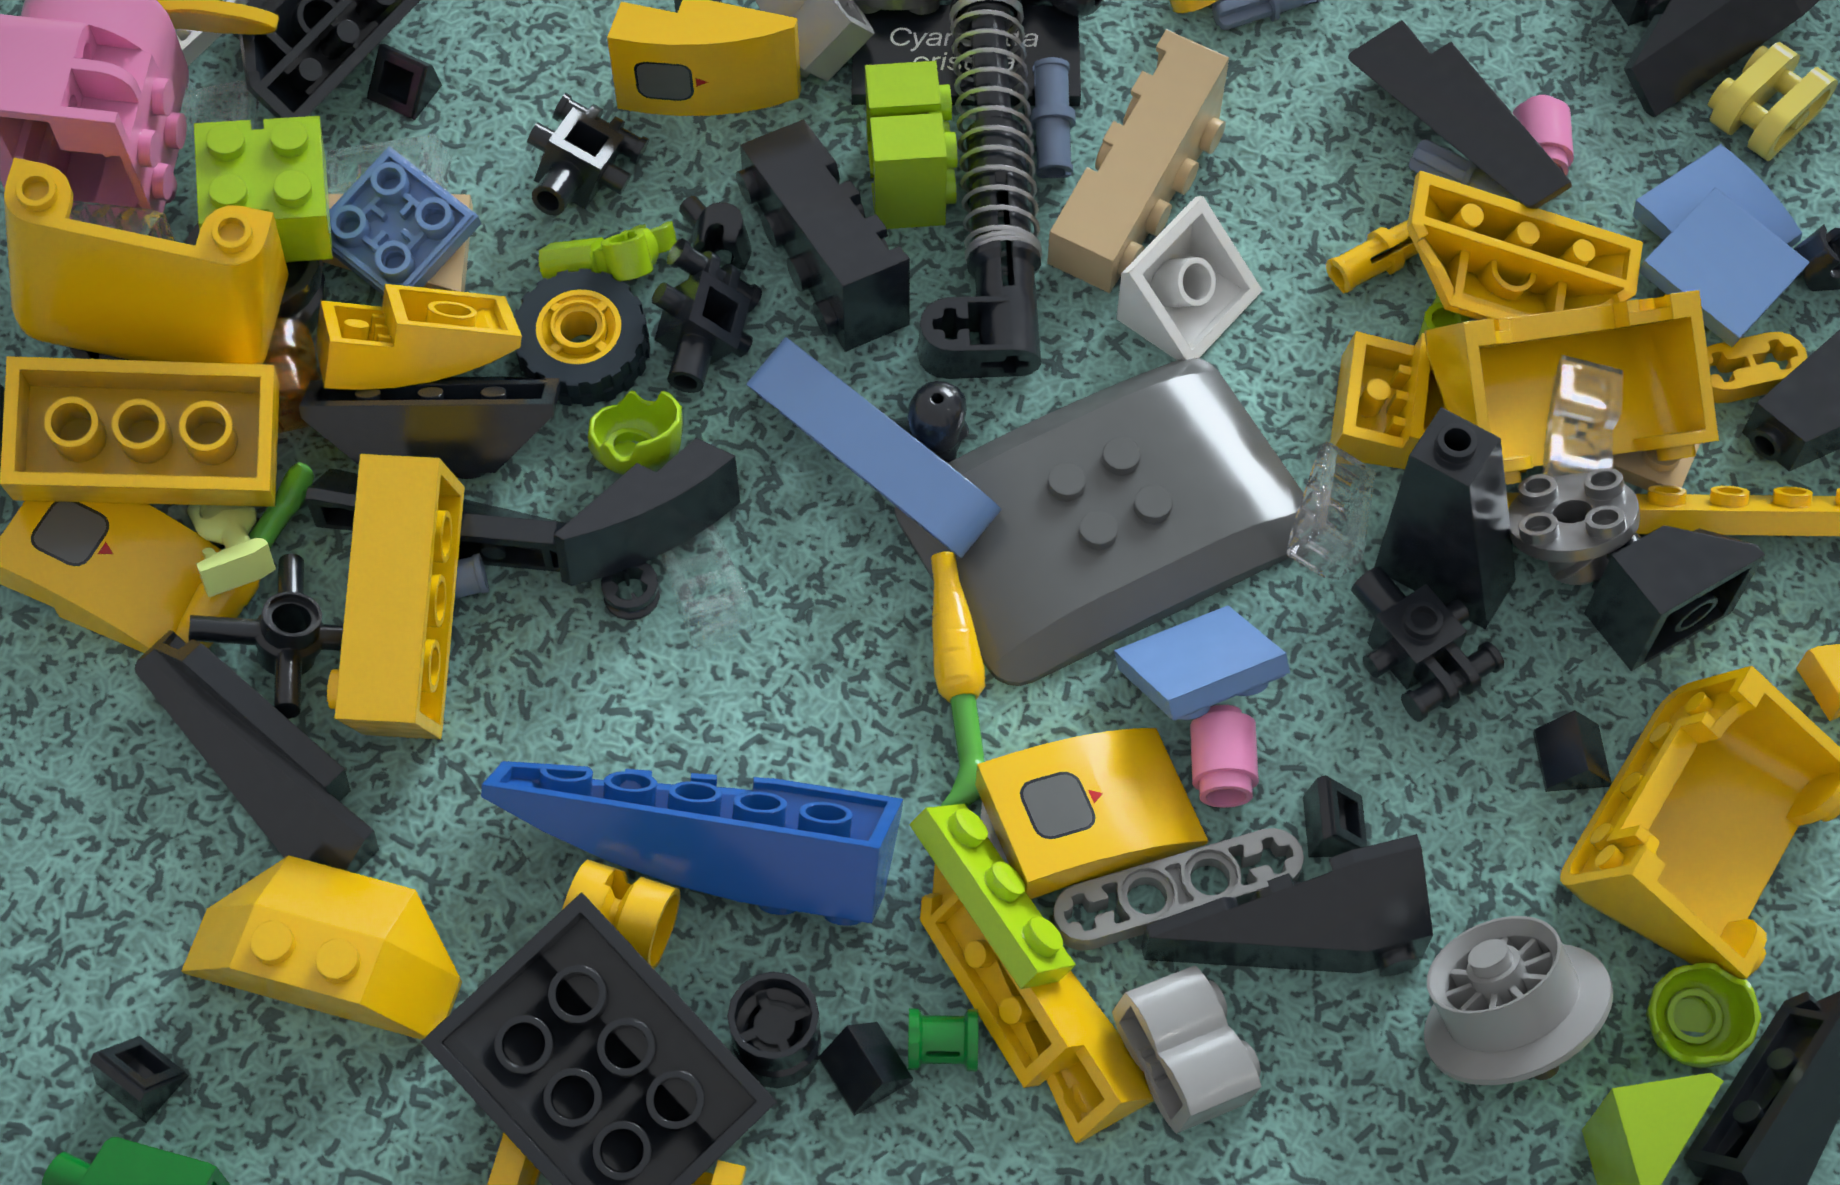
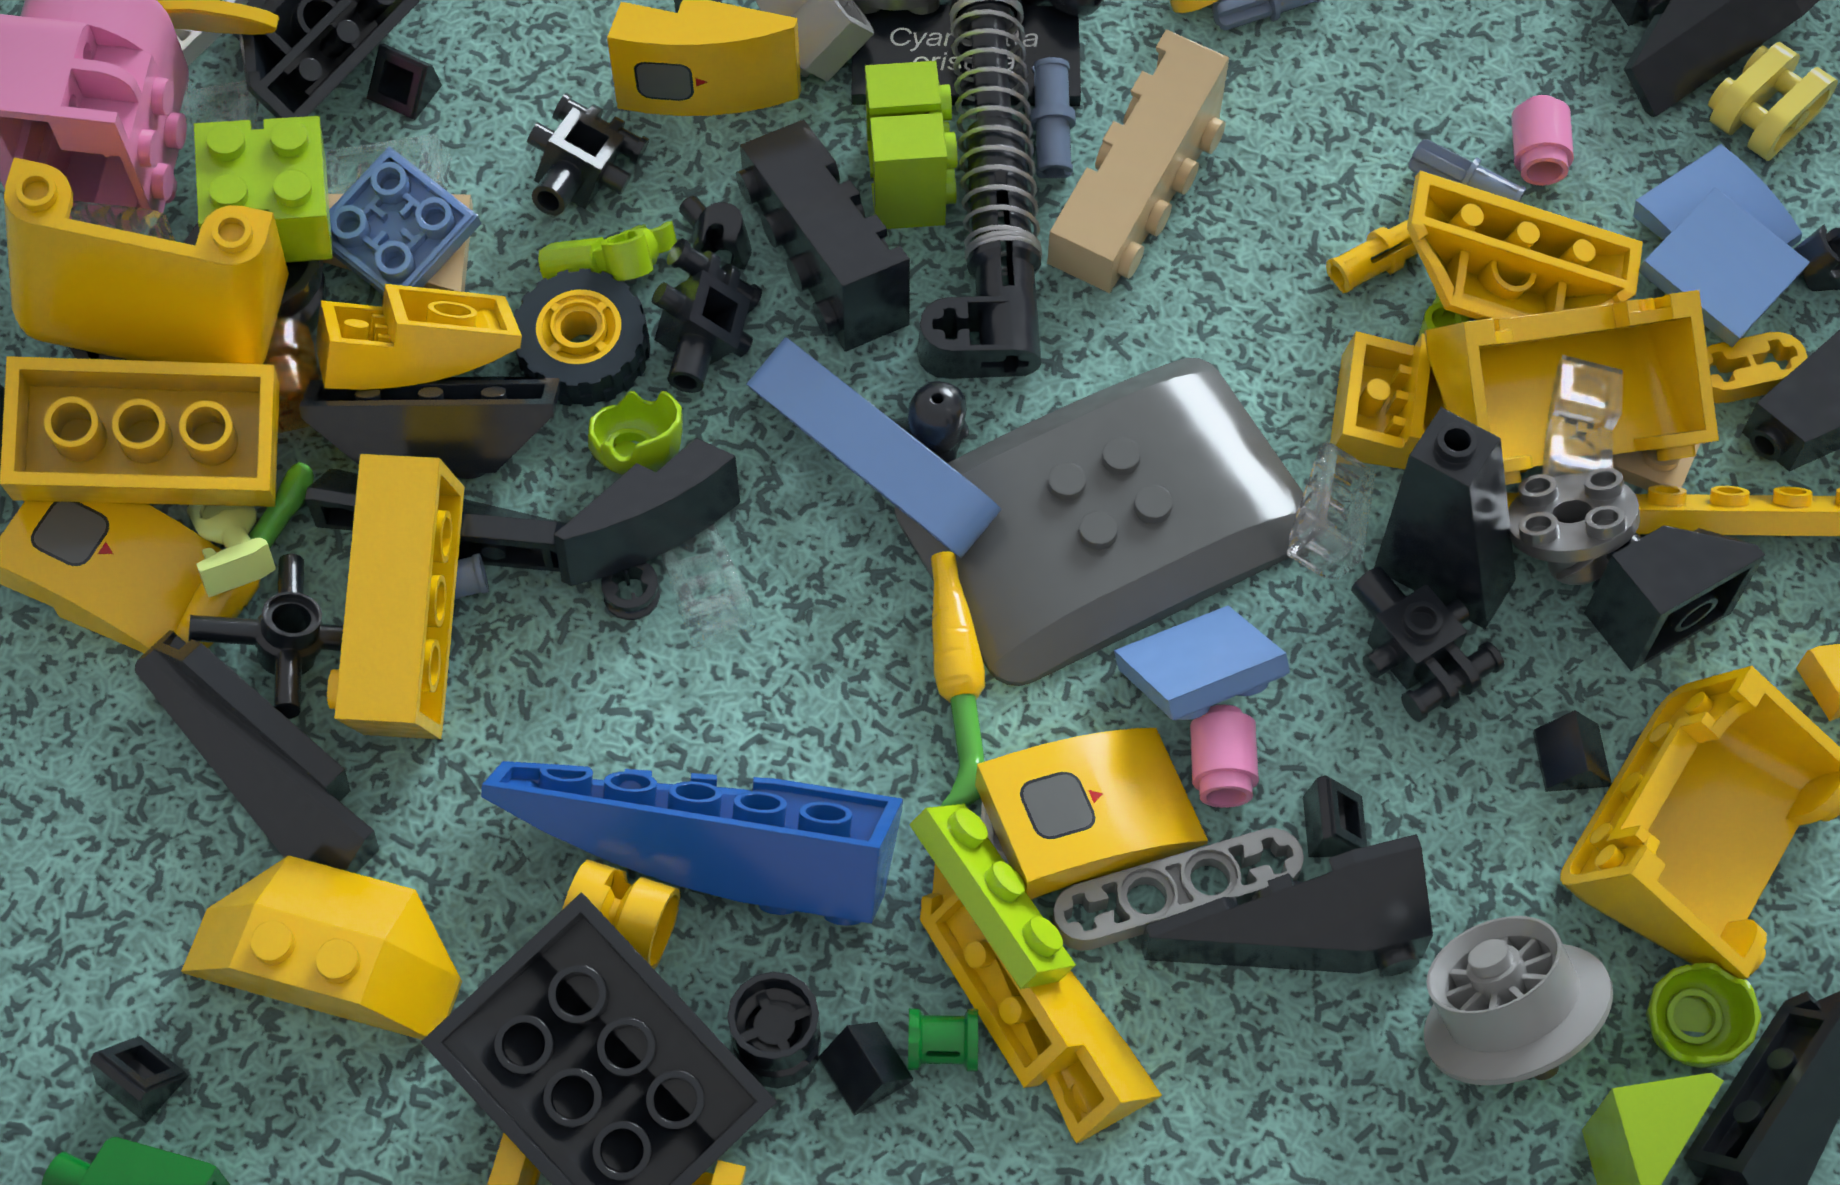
light grey brick [1112,965,1262,1134] -> none
white slope [1117,196,1263,360] -> none
black wedge [1348,20,1572,209] -> none

